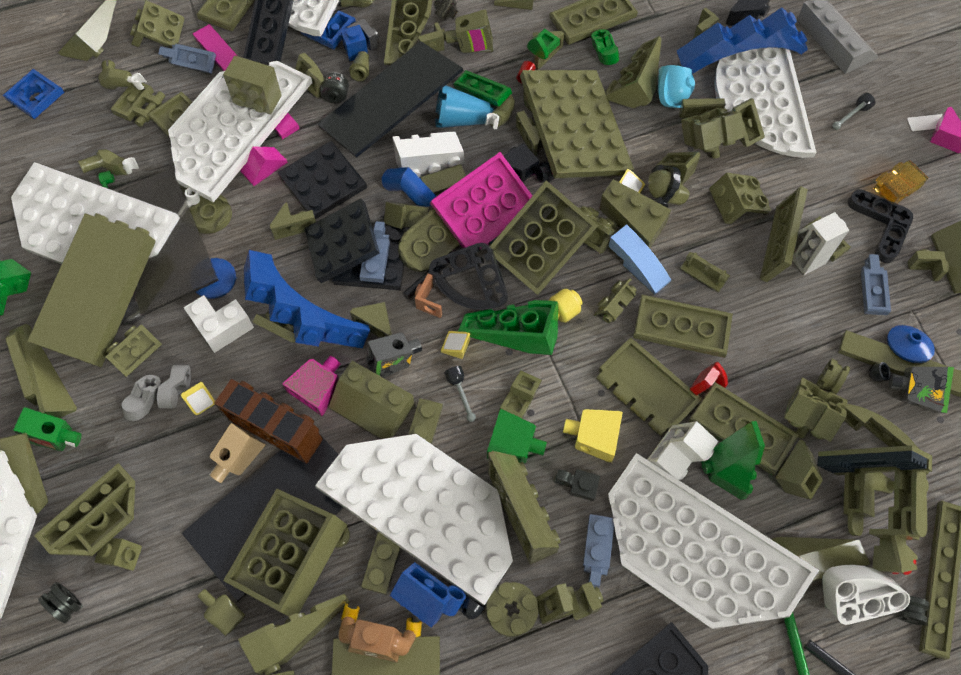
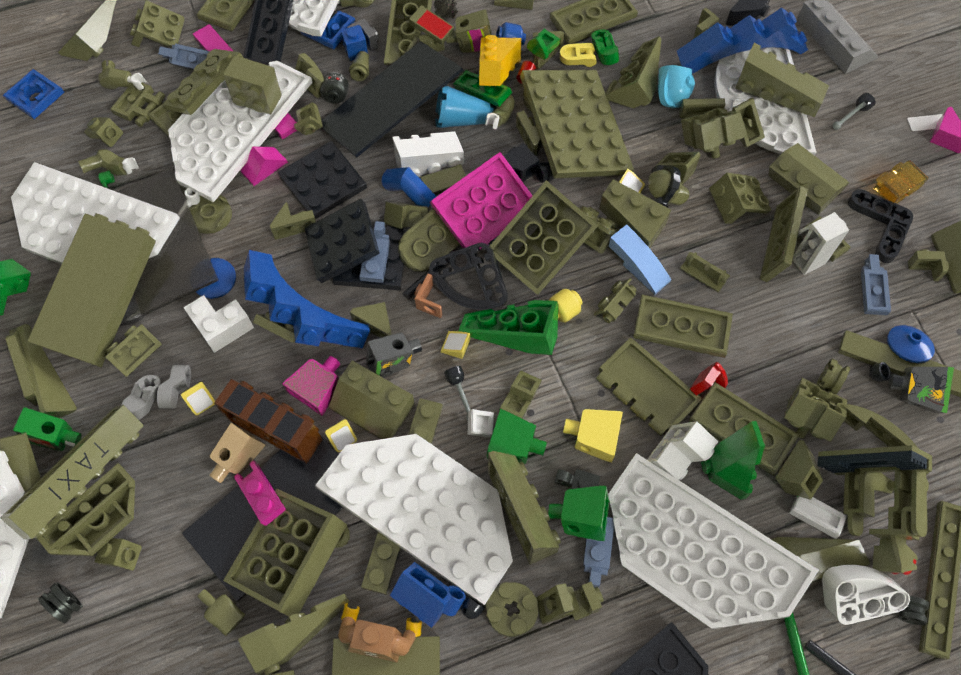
none -> olive brick [0,405,144,539]
none -> olive bracket [84,117,123,147]
none -> olive piece [162,49,243,115]
none -> dark pink hinge [234,460,286,526]
none -> olive bracket [294,102,323,135]
none -> slope [325,419,357,453]
none -> tile [409,5,454,45]
none -> white tile [467,409,494,438]
none -> yellow wedge [479,35,522,86]
none -> blue head [496,22,526,46]
none -> green torso [548,486,610,541]
none -> light yellow plate [559,43,597,67]
none -> olive wedge [735,42,829,117]
none -> olive slope [768,143,849,215]
none -> white tile [789,496,847,539]

